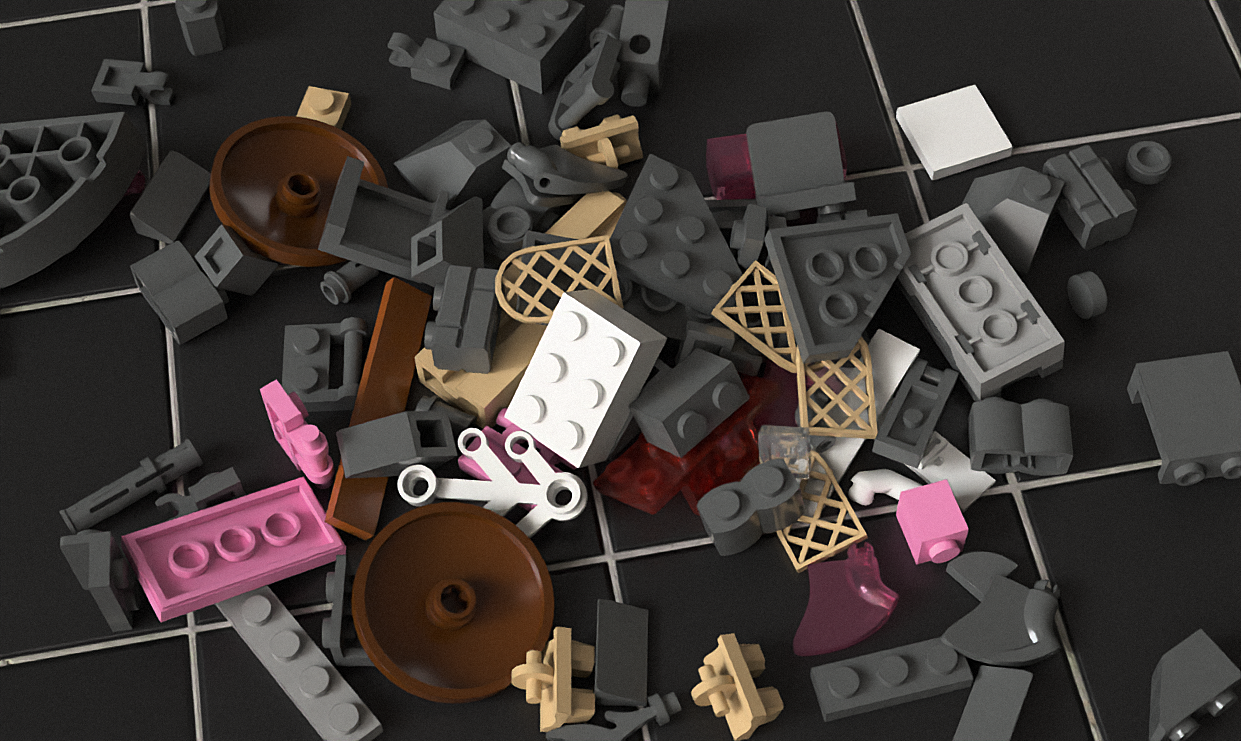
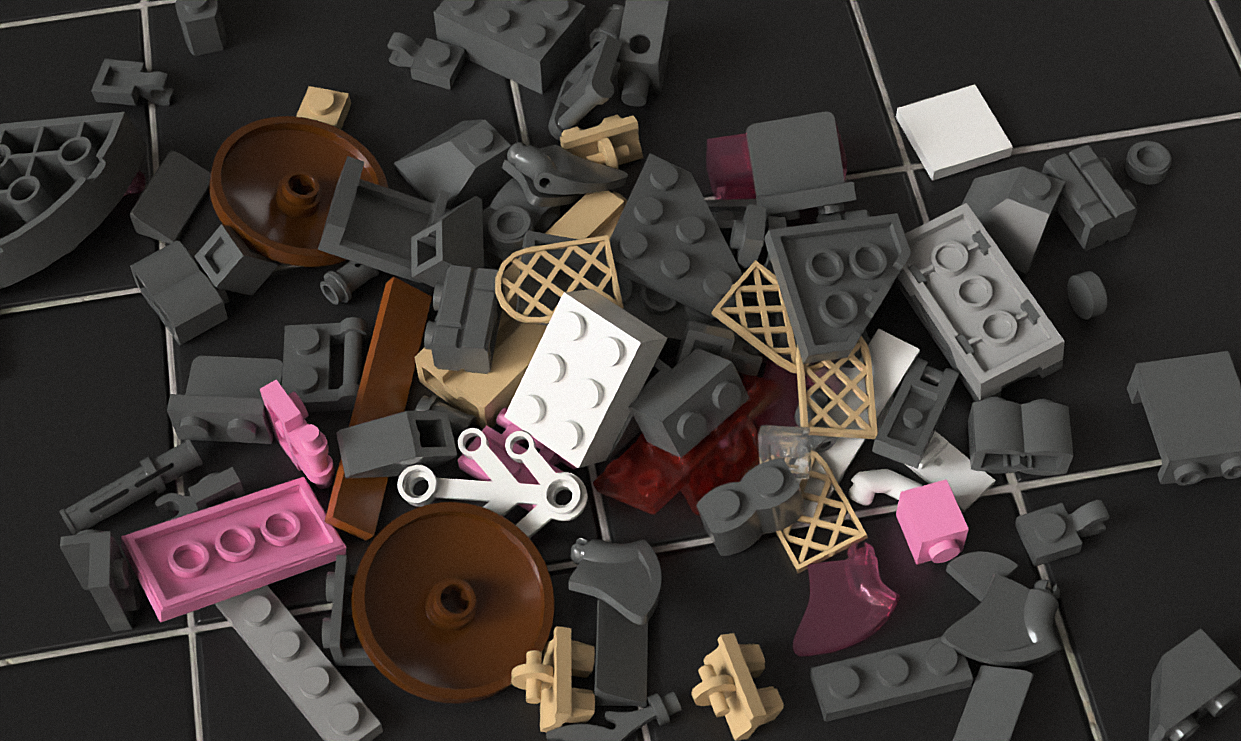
none -> dark grey bracket [167,356,283,444]
none -> dark grey arm [569,538,661,625]
none -> dark grey plate [1015,500,1110,567]

